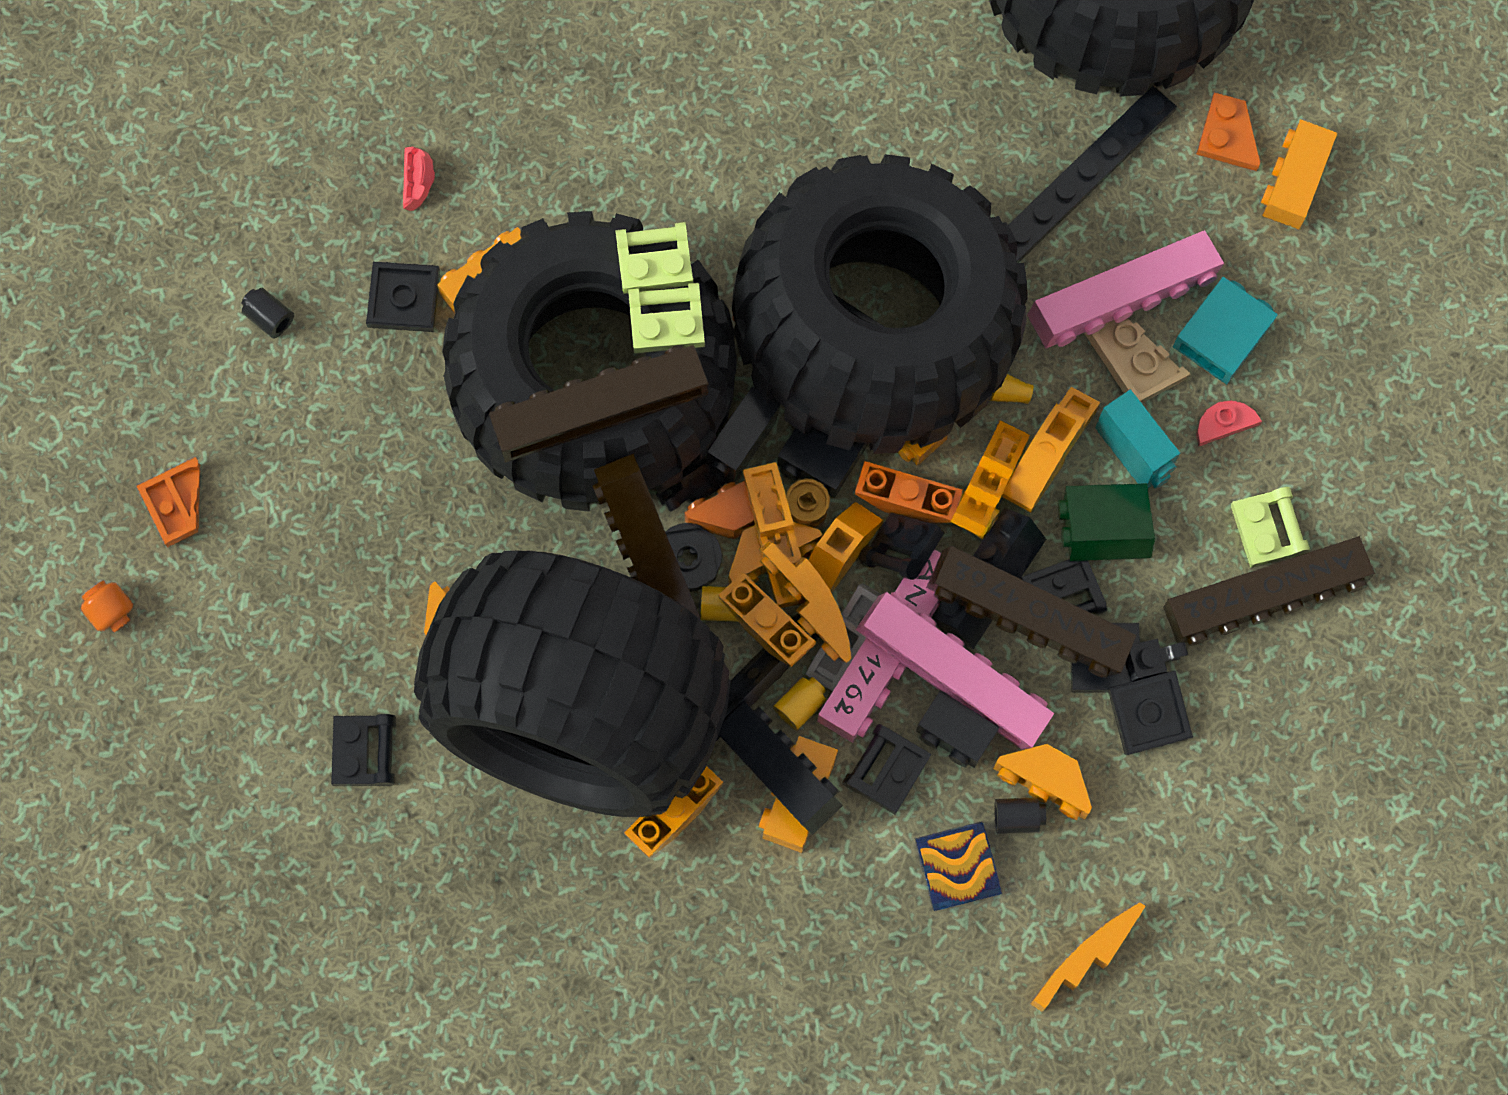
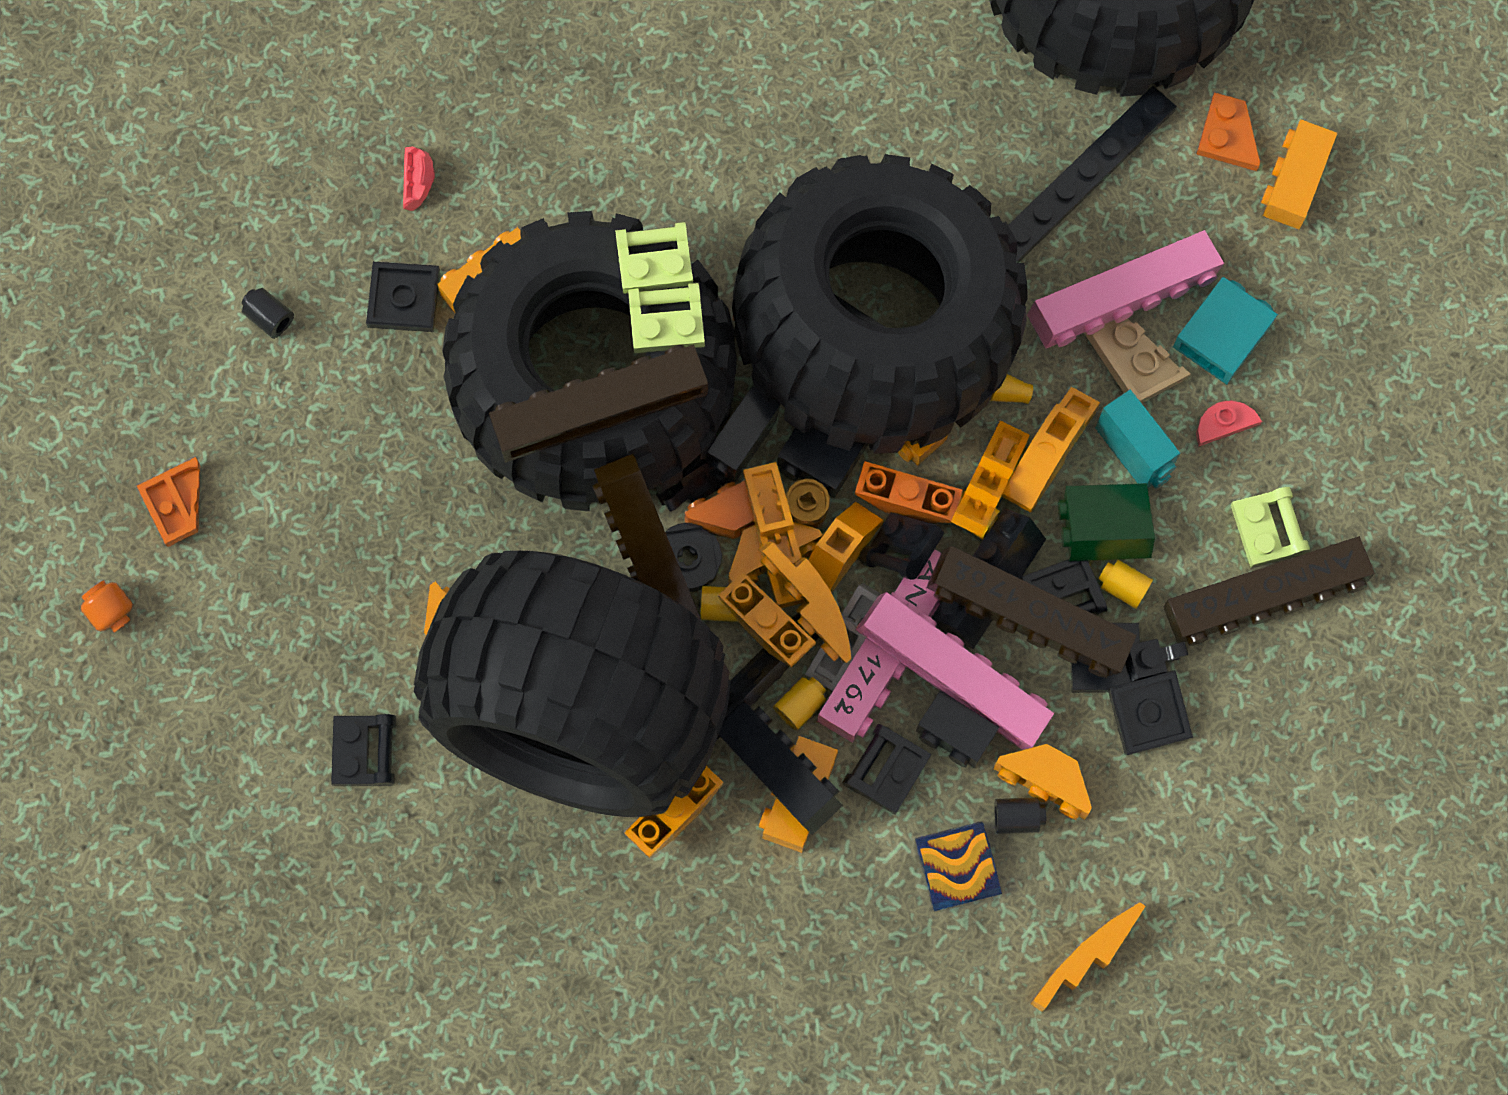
none -> yellow brick [1098,559,1153,609]

